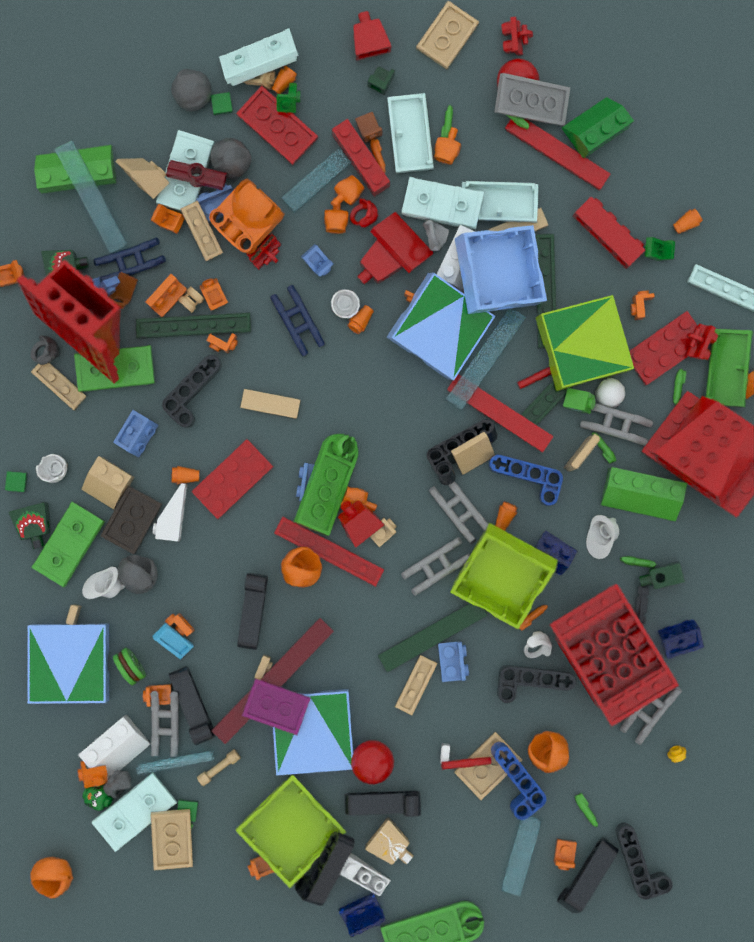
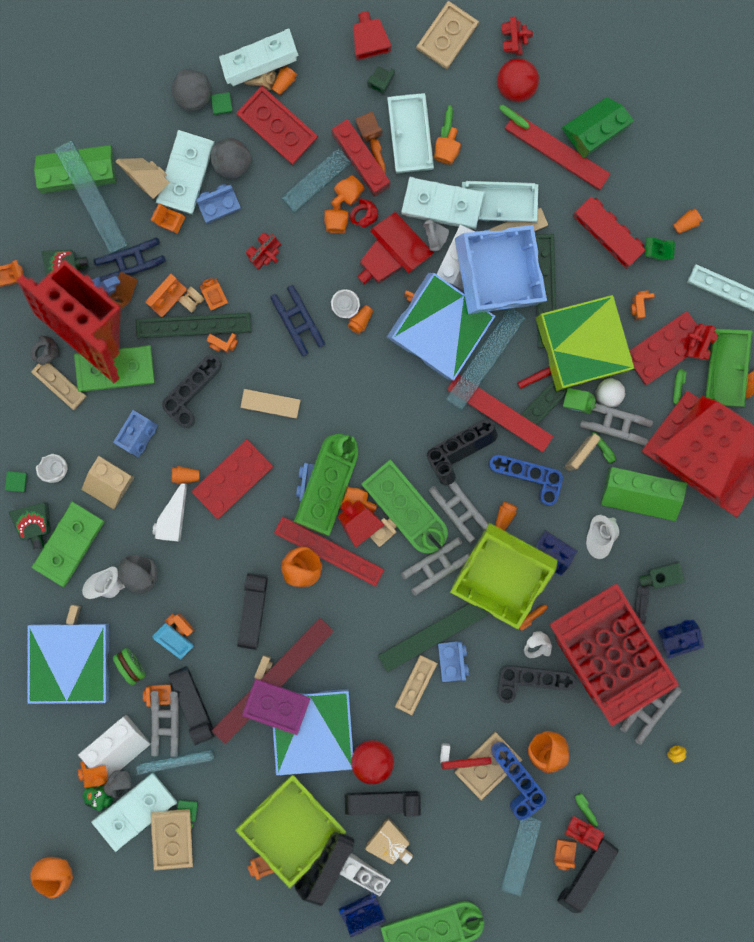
dark brown plate [101,486,163,555] -> none
dark red piece [166,160,227,190] -> none
tan tile [180,201,223,261] -> none
tan bar [197,749,241,786] -> none
orange piece [209,178,285,254] -> none
green bracket [276,83,301,113] -> none
medium blue bracket [301,244,333,277] -> none
tan tile [451,432,495,475] -> none
light grey plate [494,73,570,126] -> none
black beam [616,822,673,900] -> none
bright green piece [620,556,656,568] -> none
none -> bright green plate [361,459,448,553]
none -> red hips [565,816,604,851]

